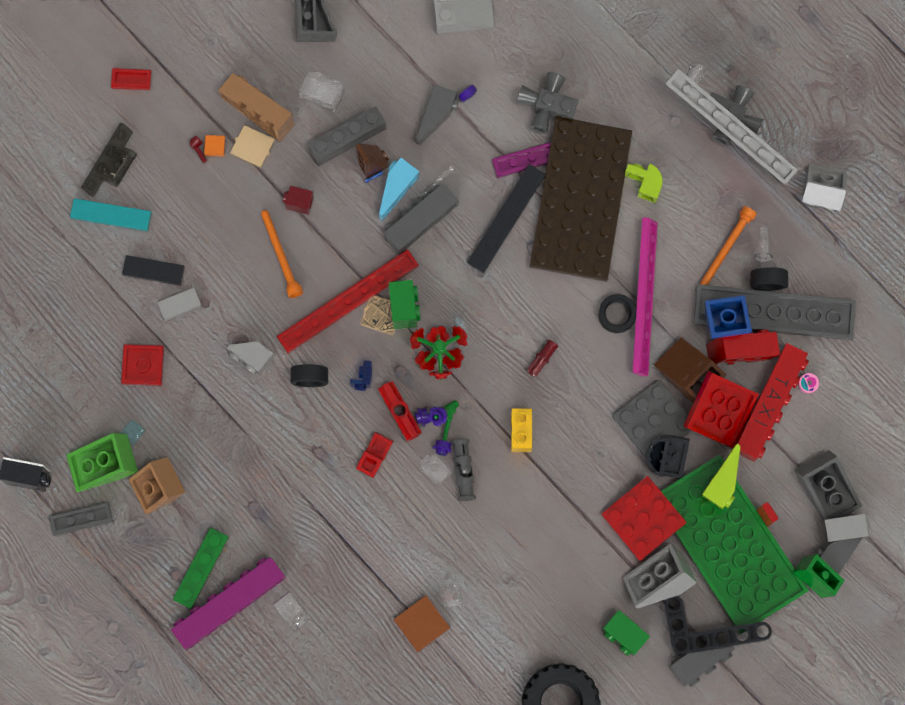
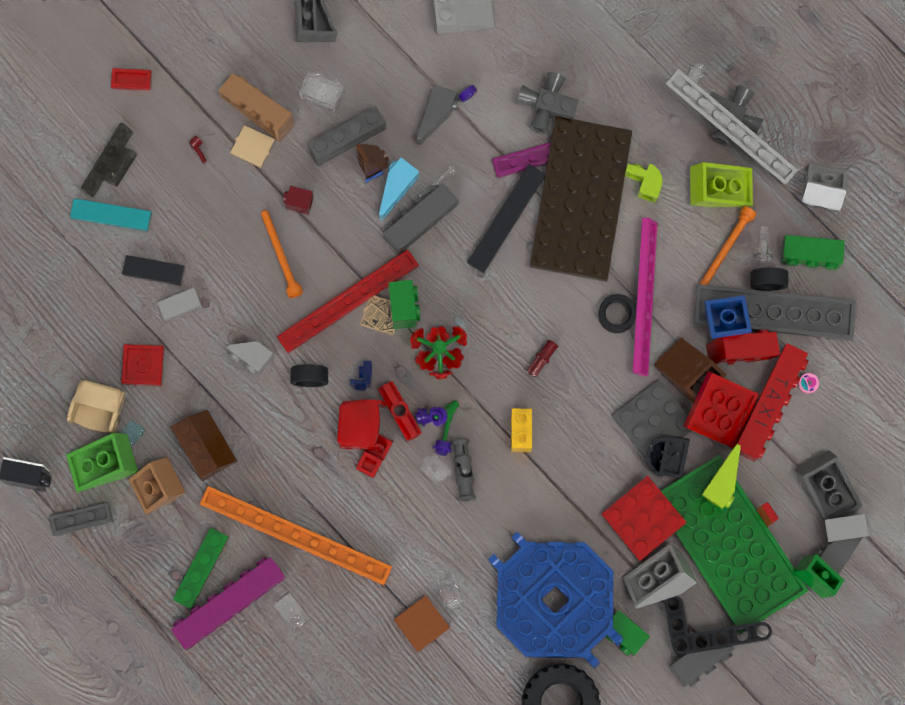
orange tile [204,135,226,157] -> none
none -> tan piece [67,380,126,434]
none -> reddish brown slope [171,410,238,482]
none -> orange plate [200,486,393,586]
none -> red piece [337,400,386,451]
none -> blue plate [488,532,623,669]
none -> lime slope [690,162,753,207]
none -> green brick [781,235,845,270]

